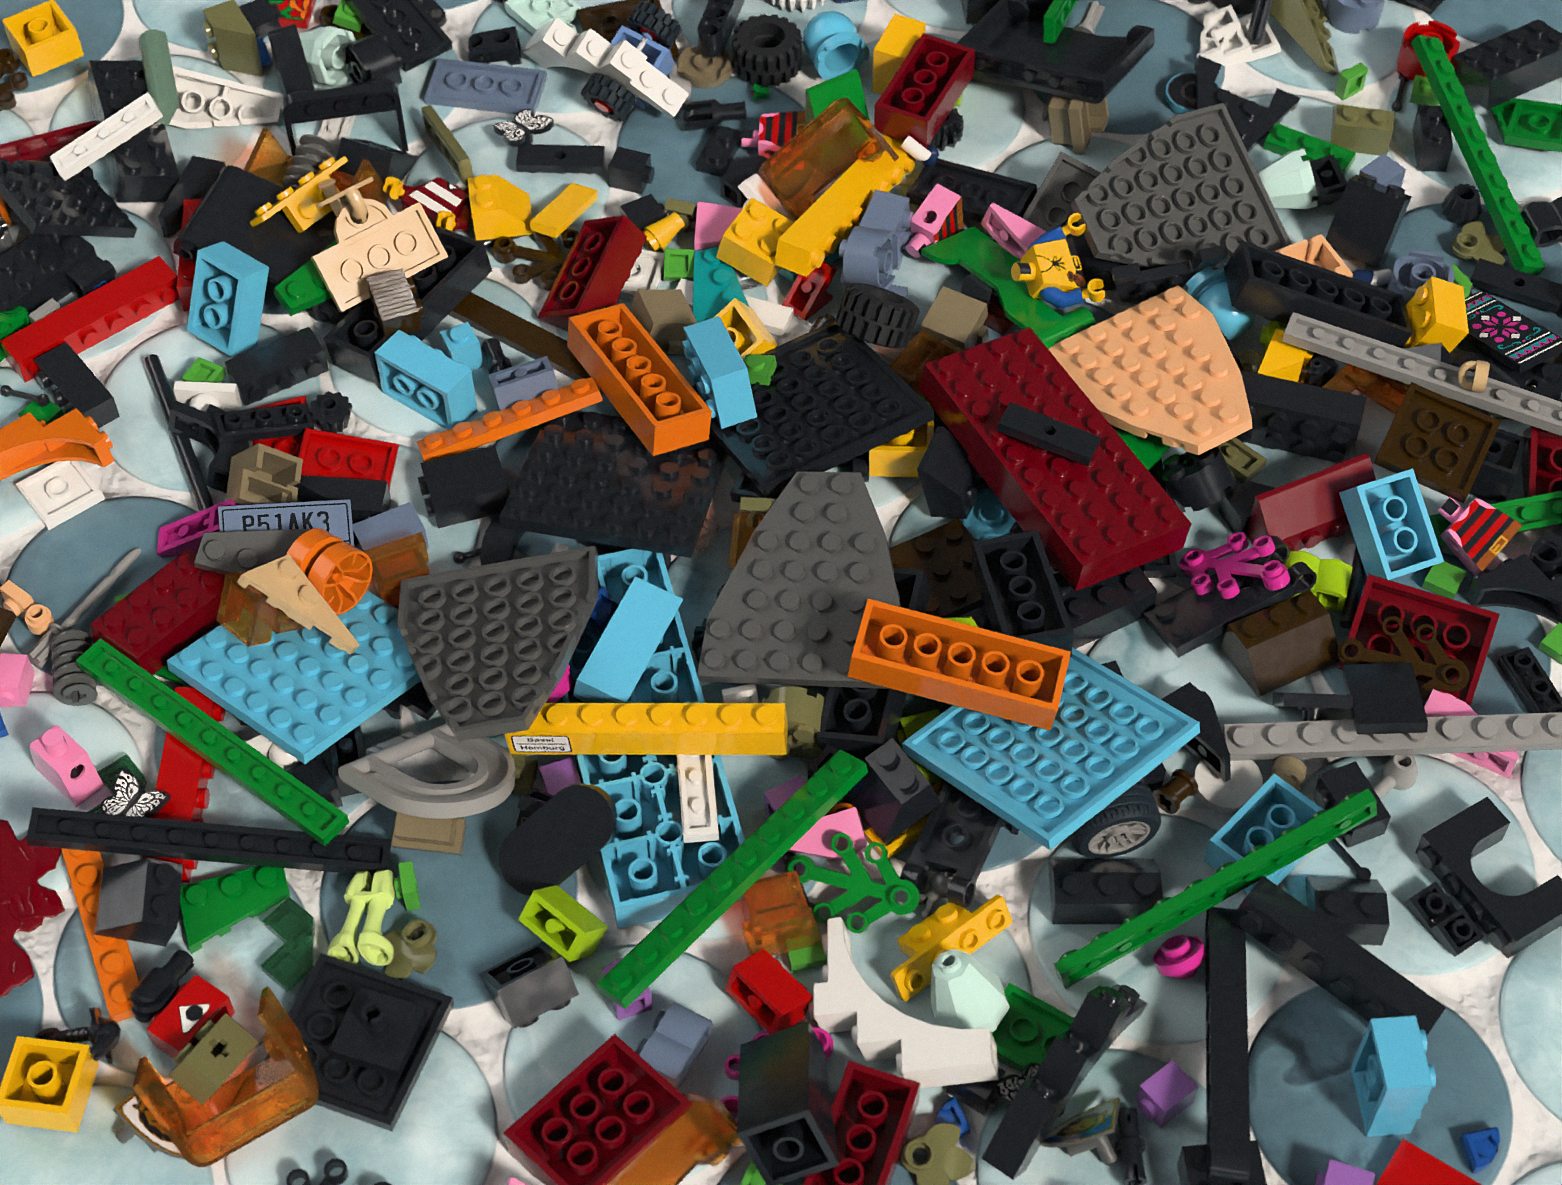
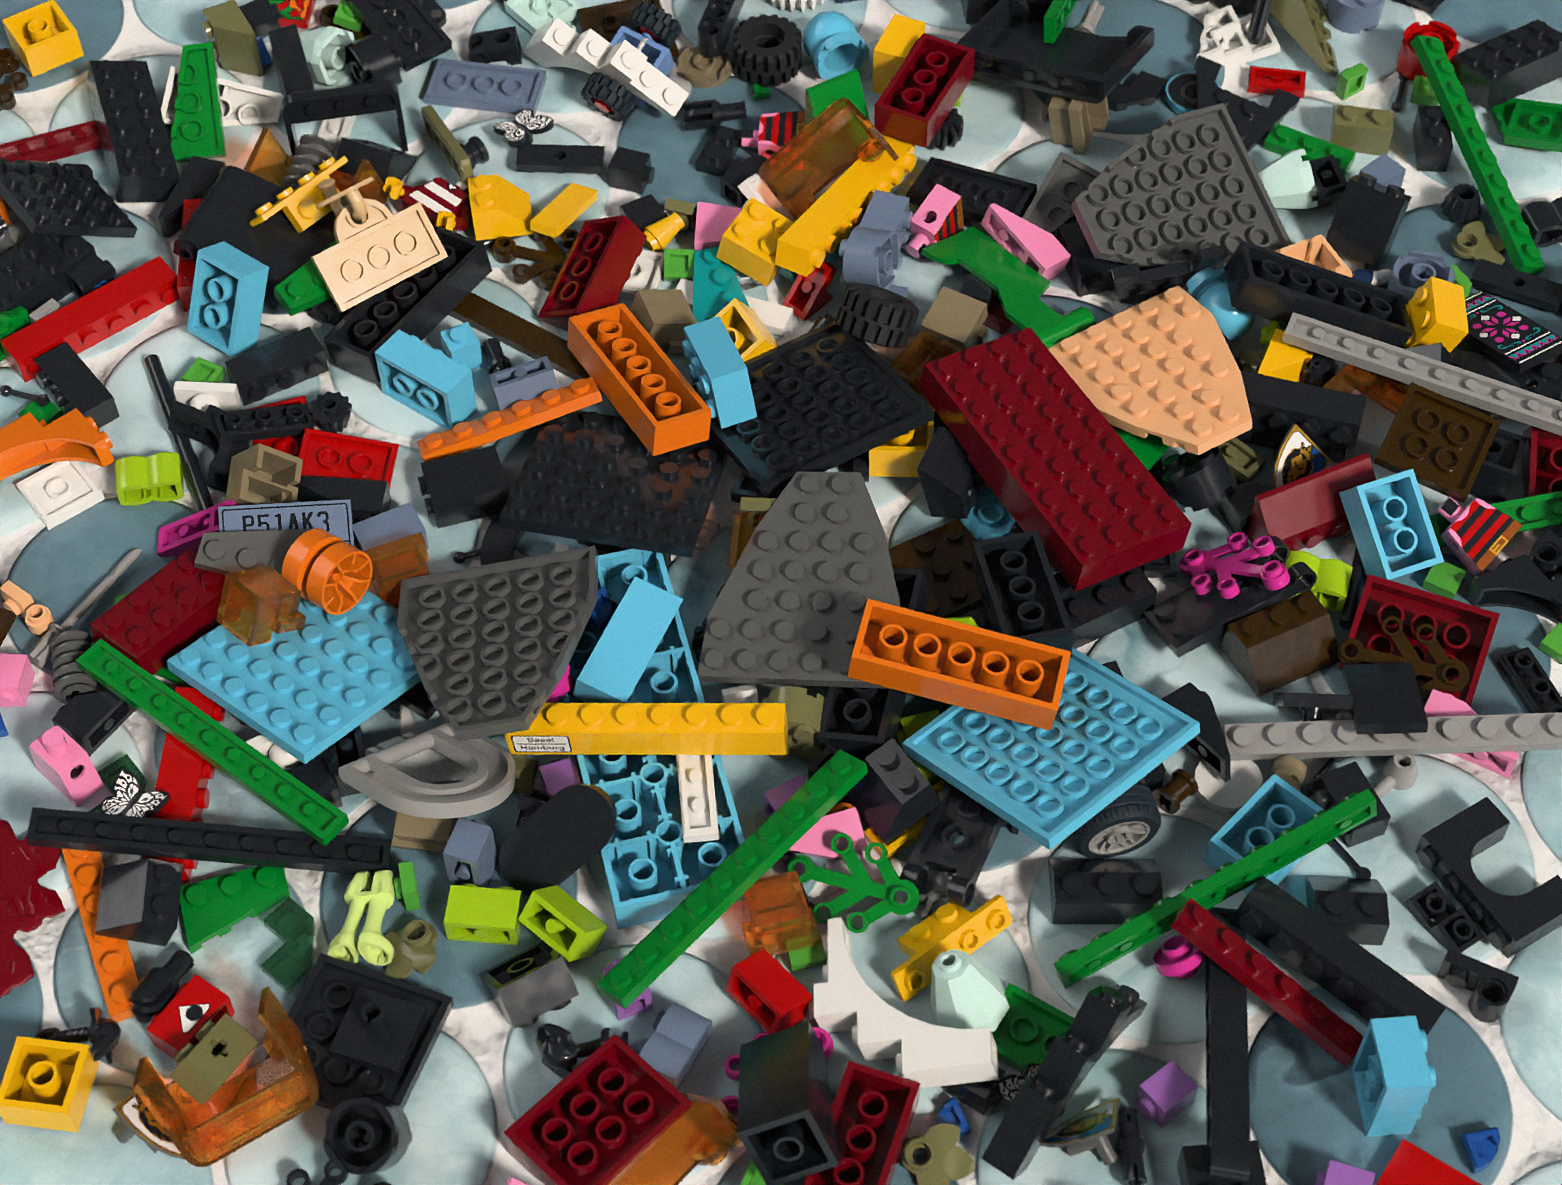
white plate [50,92,163,181] -> none
sand green brick [139,29,179,125] -> none
tan wing [237,554,360,654] -> none
brick [366,268,425,339] -> none
bright green plate [743,354,777,385] -> none
white arm [900,135,939,167] -> none
black tile [997,402,1101,466] -> none
torso [1011,213,1105,308] -> none
tan tile [1458,360,1490,393] -> none
none -> black slope [52,691,136,757]
none -> lime brick [115,452,184,506]
none -> green wing [171,42,227,163]
none -> black brick [323,1096,412,1175]
none -> sand blue brick [443,818,499,888]
none -> lime brick [444,883,524,946]
none -> black wheel [460,136,489,170]
none -> black piece [535,1023,629,1079]
none -> black tile [1107,70,1167,112]
none -> dark red plate [1171,897,1364,1066]
none -> red tile [1247,66,1306,98]
none -> shield [1271,424,1332,488]
none -> black hinge [1300,757,1344,798]
none -> black plate [1437,949,1519,1023]

